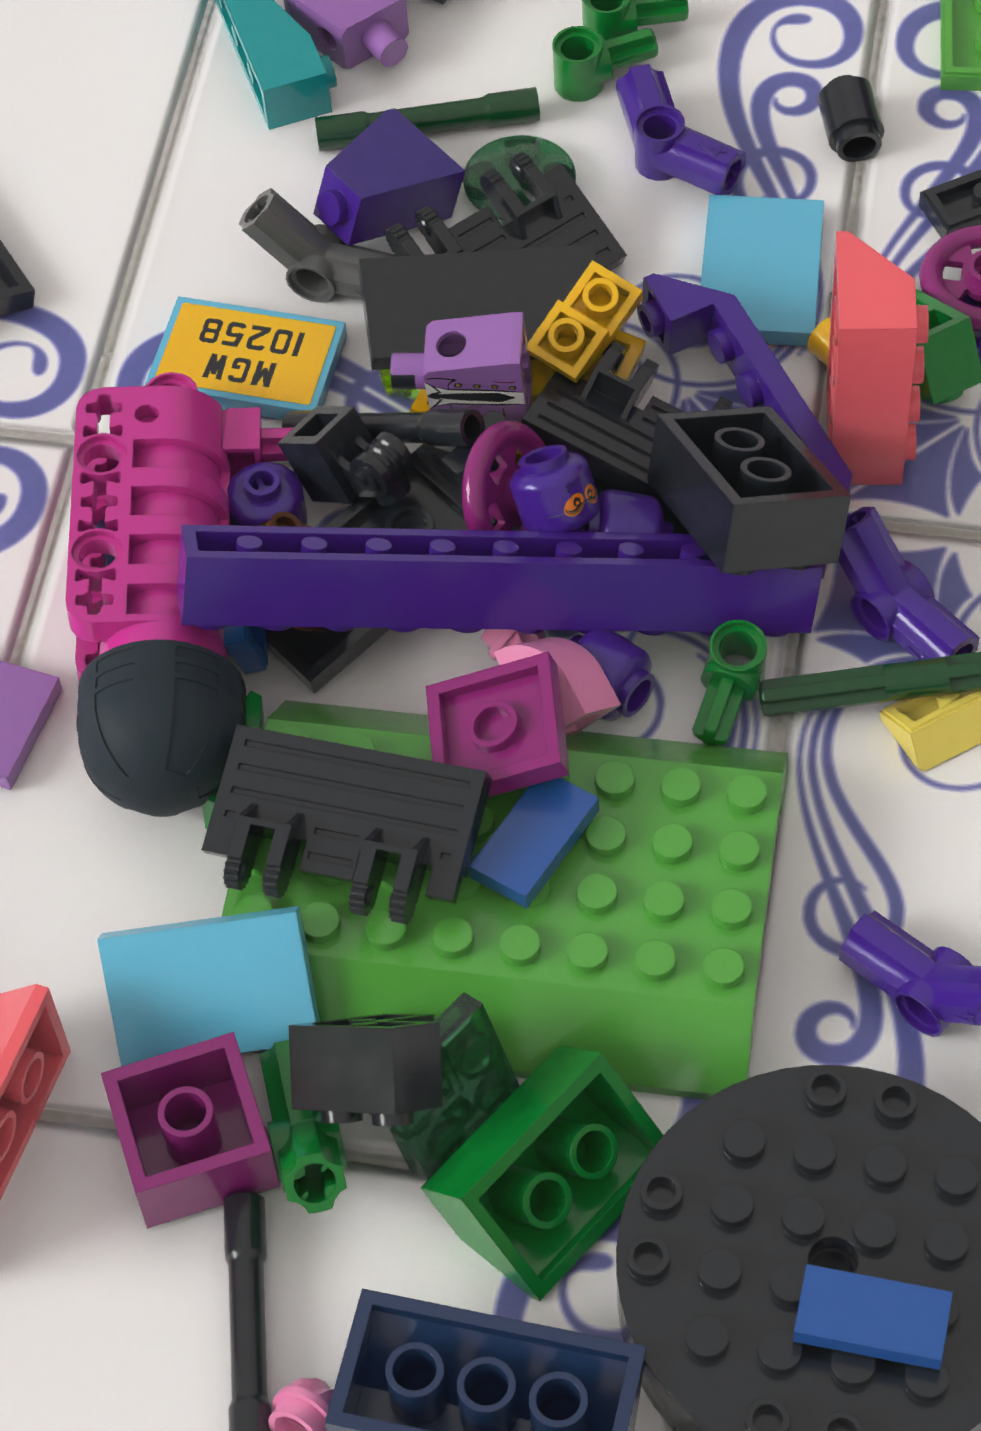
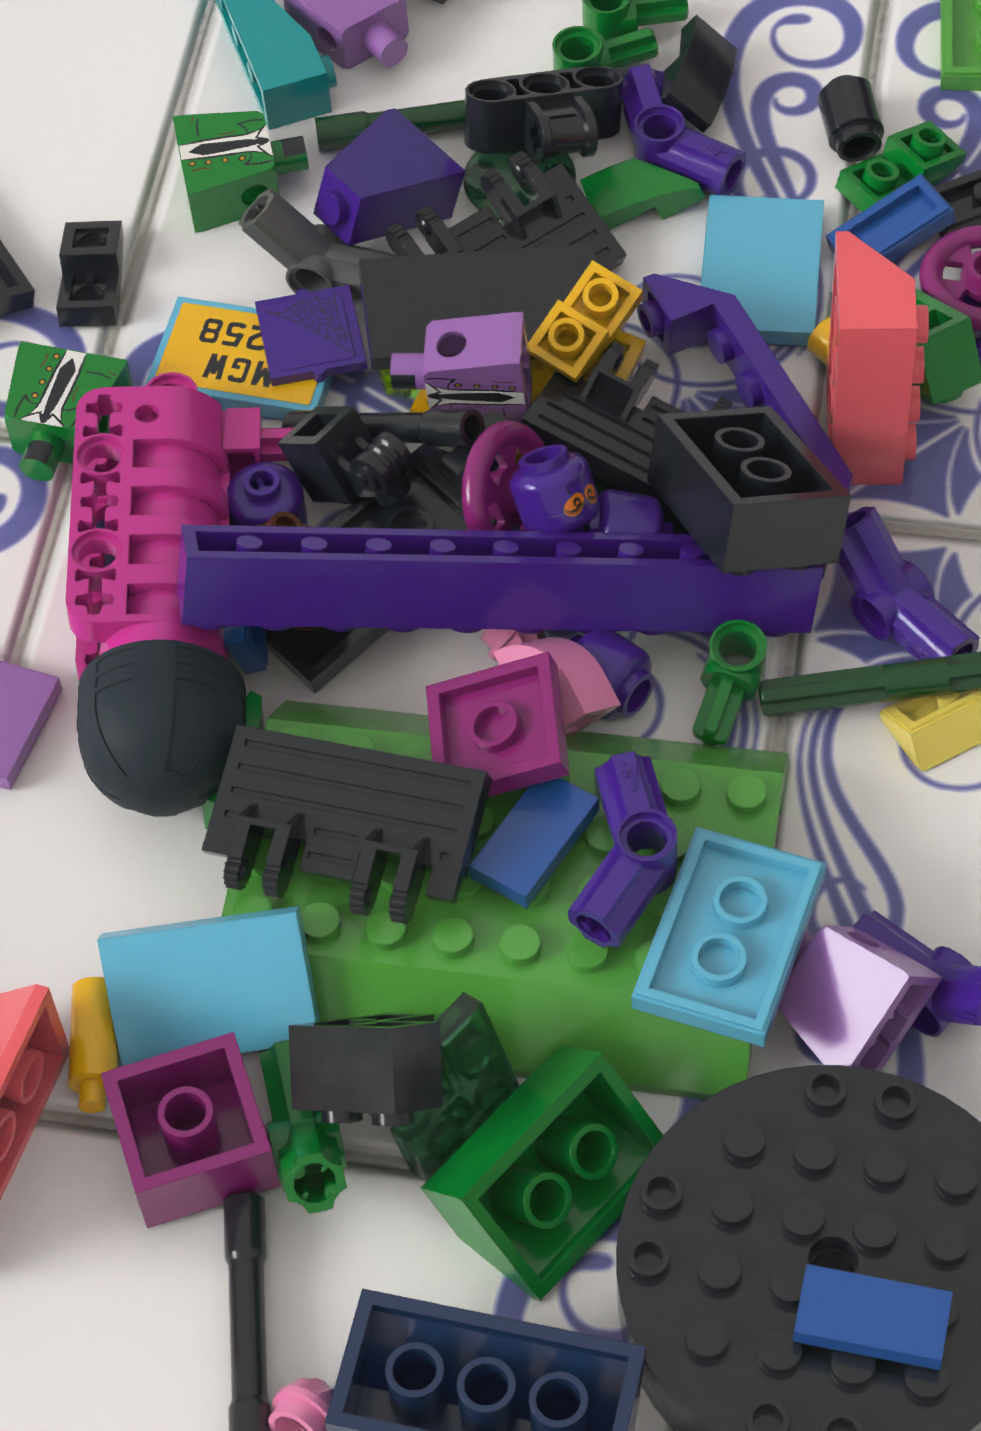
none -> green torso [5,341,133,481]
none -> black slope [56,220,123,327]
none -> yellow cylinder [68,977,119,1113]
none -> green torso [172,111,309,233]
none -> dark purple piece [255,285,368,386]
none -> black piece [464,66,623,164]
none -> dark purple piece [568,751,677,948]
none -> green slope [580,158,706,230]
none -> medium azure tile [631,827,826,1047]
none -> black slope [662,14,737,133]
none -> medium lavender torso [778,925,943,1071]
none -> blue tile [825,174,956,263]
none -> green slope [835,120,967,212]

